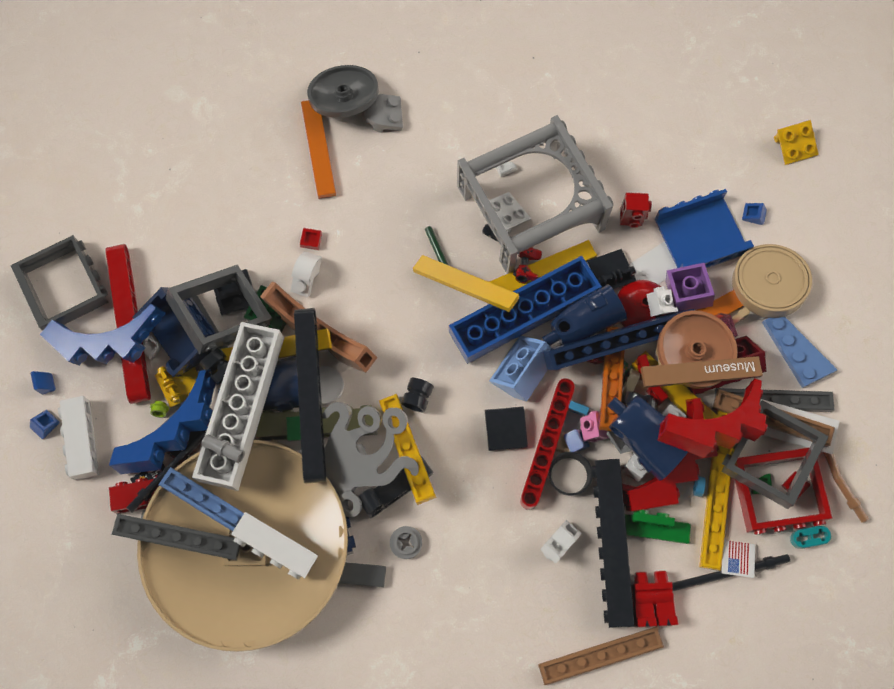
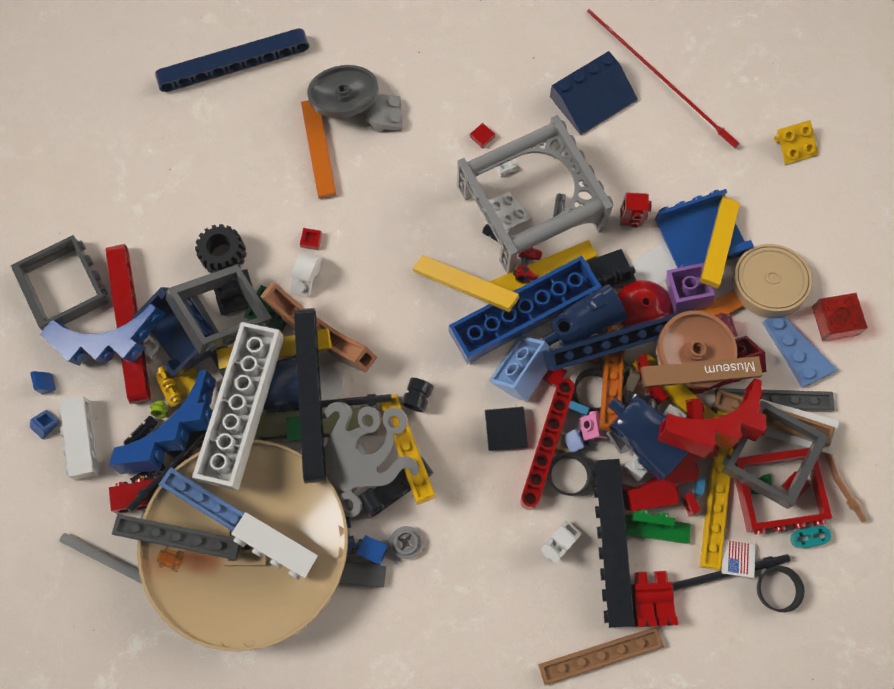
black wheel [199,348,229,385] -> none
light grey pin [201,434,245,463] -> none
dark green bar [425,226,448,265] -> none
white brick [646,286,678,317] -> none
tan tile [726,307,750,328] -> none
blue slope [742,203,767,225] -> none
none -> light grey piece [59,533,142,584]
none -> black axle [123,416,158,445]
none -> dark blue beam [155,28,309,92]
none -> clear orange brick [157,547,185,572]
none -> black tyre [195,224,246,273]
none -> black bar [275,394,392,412]
none -> blue brick [355,535,388,566]
none -> red tile [470,123,495,148]
none -> red tile [542,368,567,388]
none -> dark blue slope [550,51,638,135]
none -> dark grey axle [553,193,566,217]
none -> black tyre [574,368,603,411]
none -> red piece [587,9,740,149]
none -> red tile [681,492,701,517]
none -> yellow tile [699,196,740,289]
none -> black tyre [757,566,805,613]
none -> clear red brick [812,292,868,342]

